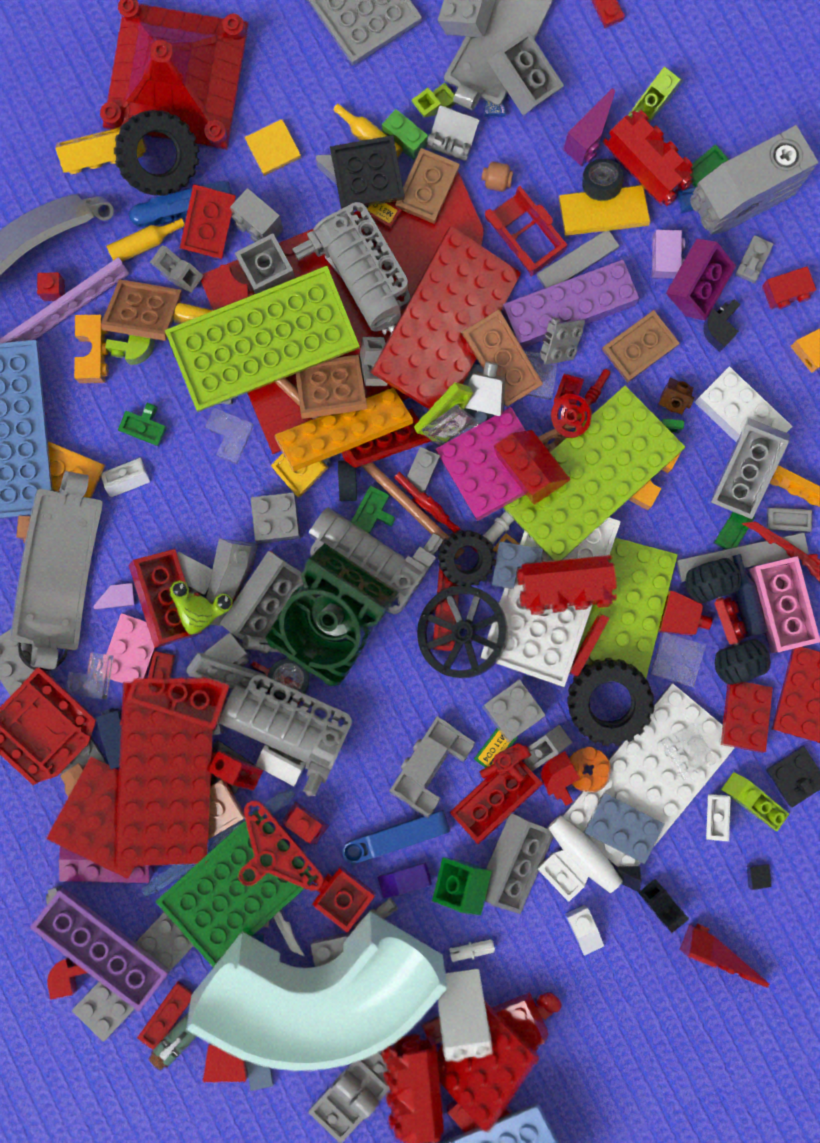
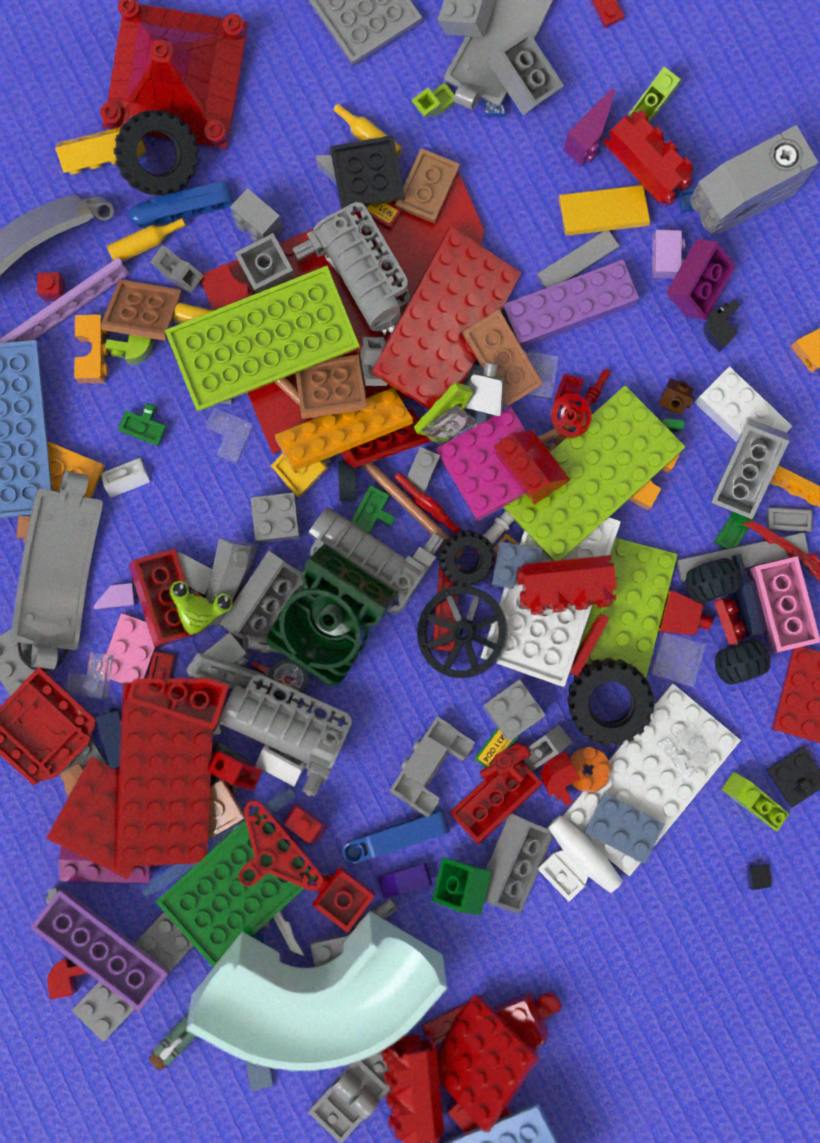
red tile [137,981,193,1050] -> none
red plate [180,184,236,259] -> none
red torso [203,1043,248,1083] -> none
yellow tile [245,119,301,176] -> none
bright green brick [382,109,428,160] -> none
light grey hinge [427,106,480,161] -> none
white panel [438,969,492,1061] -> none
white axle [449,940,495,962] -> none
nougat head [481,161,513,192] -> none
red piece [485,186,567,276] -> none
light grey hinge [540,317,585,365] -> none
white slope [565,905,604,956] -> none
black wheel [582,159,624,201] -> none
medium nougat plate [602,310,680,383] -> none
black slope [617,866,641,892] -> none
black brick [638,879,689,933] -> none
red wedge [680,923,769,988] -> none
green tile [691,144,729,187] -> none
white slope [706,794,731,841] -> none
red plate [720,682,773,753] -> none
light grey hinge [735,235,773,283] -> none
red brick [762,266,816,310] -> none

